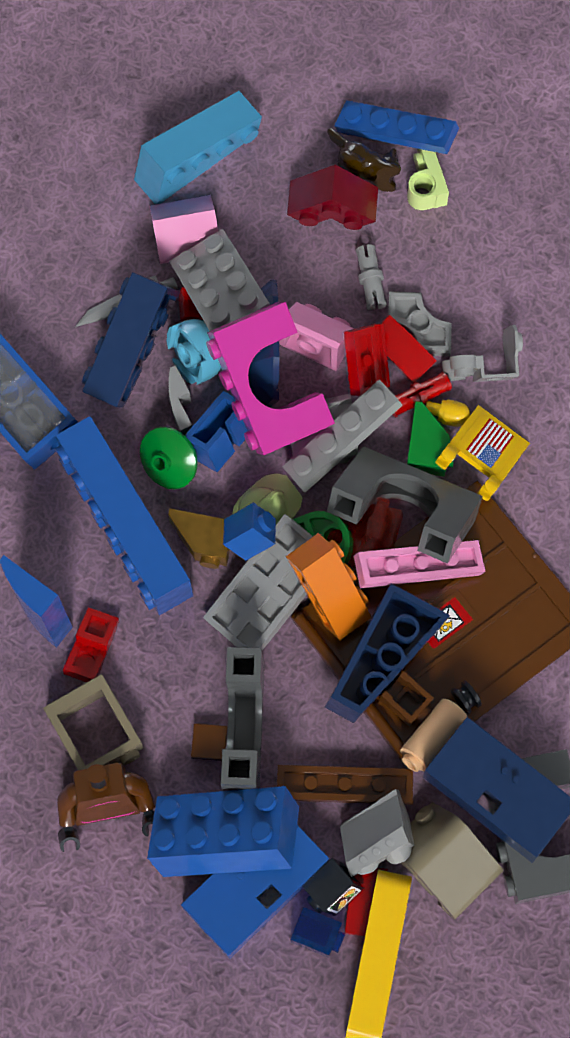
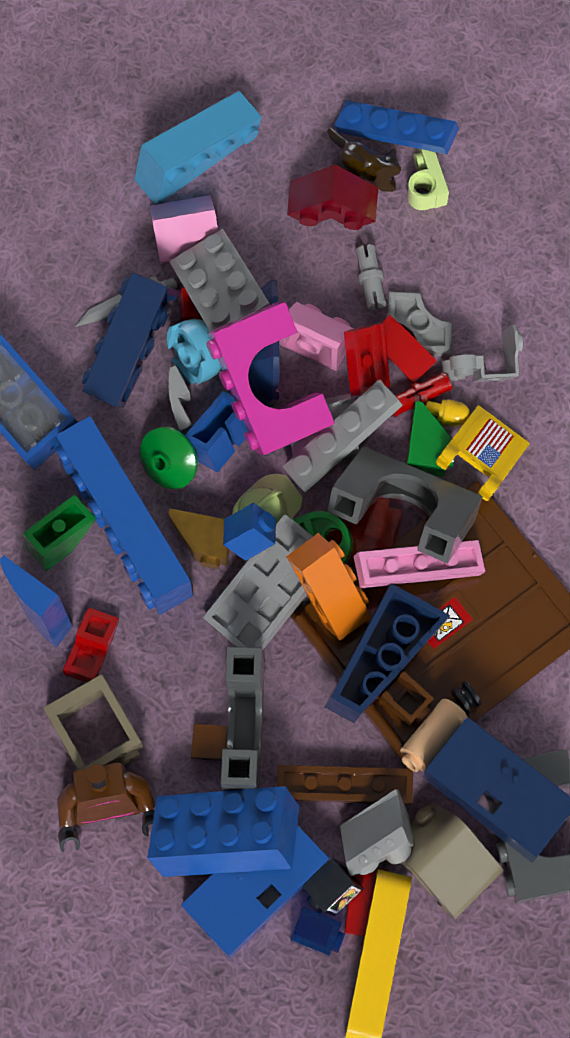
none -> green slope [23,494,96,572]

